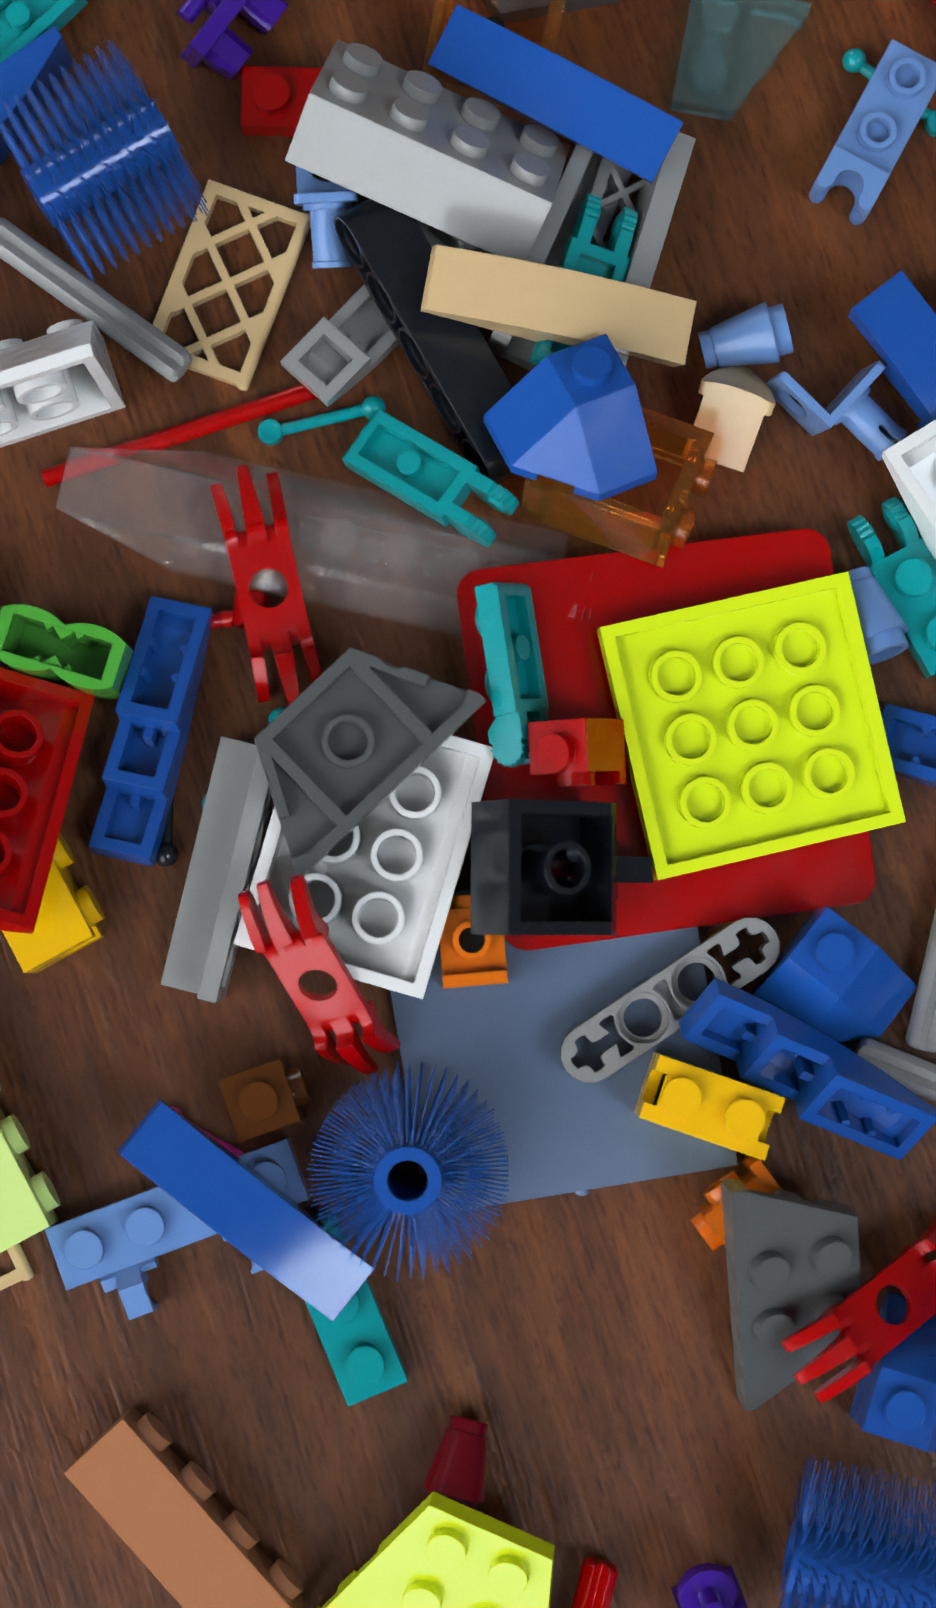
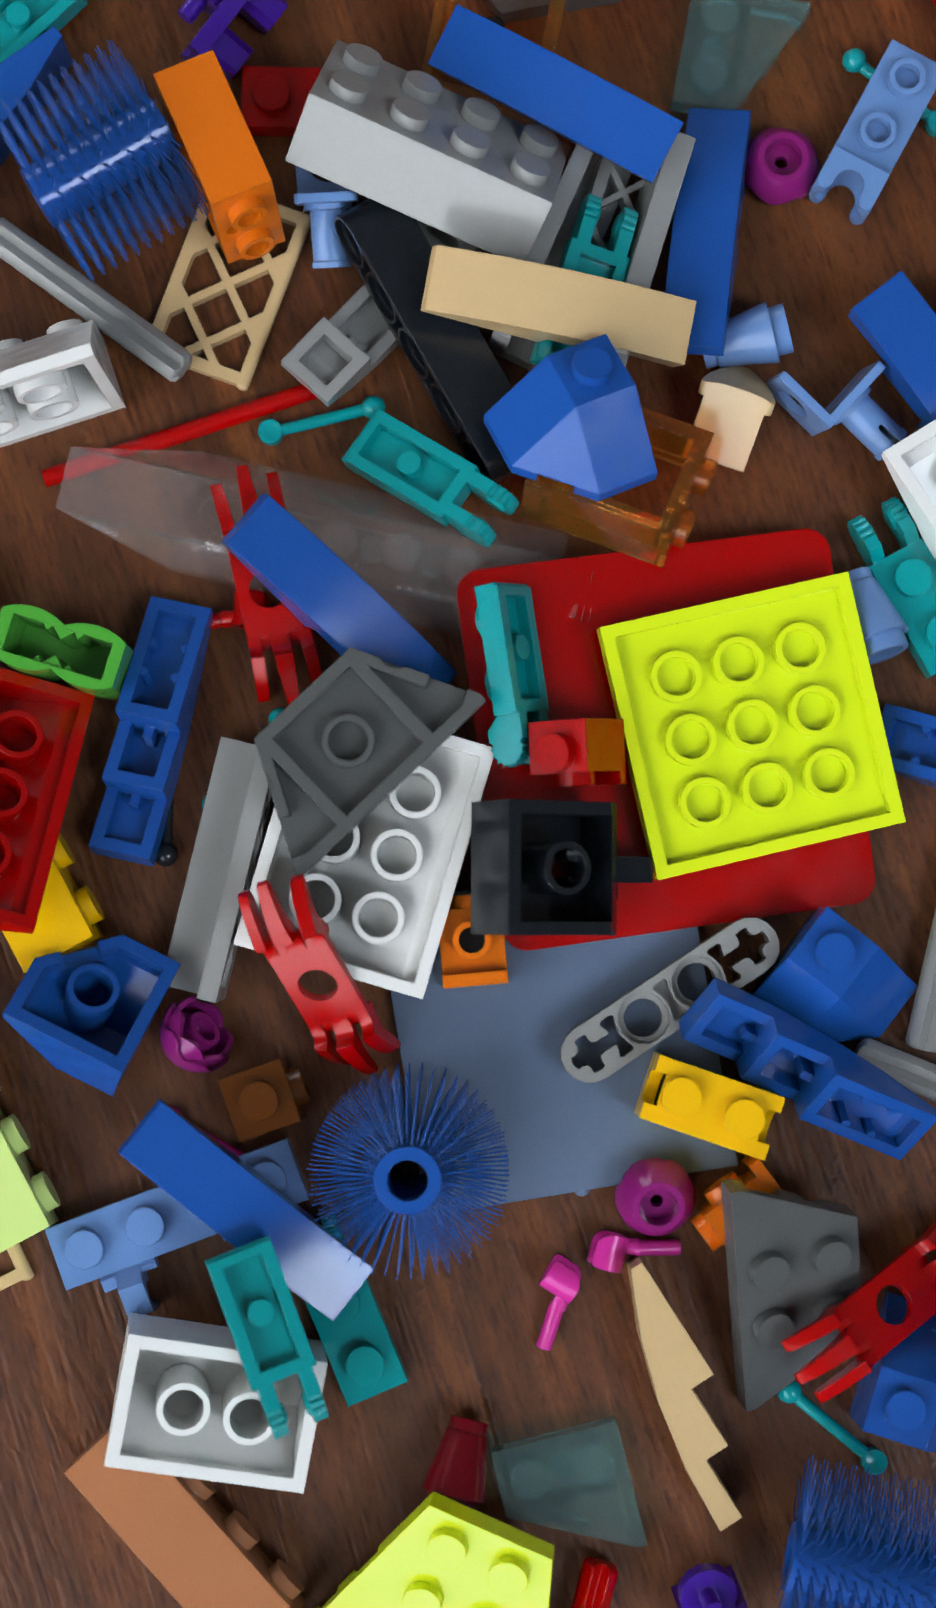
none -> blue slope [2,935,181,1097]
none -> white slope [104,1312,328,1494]
none -> orange window [153,50,286,264]
none -> magenta plate [160,996,234,1073]
none -> teal hinge [204,1235,329,1439]
none -> blue slope [221,493,458,684]
none -> clear light blue wing [491,1416,647,1548]
none -> dark pink hand [536,1254,581,1351]
none -> dark pink hand [587,1230,681,1273]
none -> magenta plate [614,1158,696,1236]
none -> tan slope [626,1255,743,1531]
none -> blue slope [665,108,751,356]
none -> magenta plate [744,127,819,205]
none -> teal hinge [777,1380,888,1476]

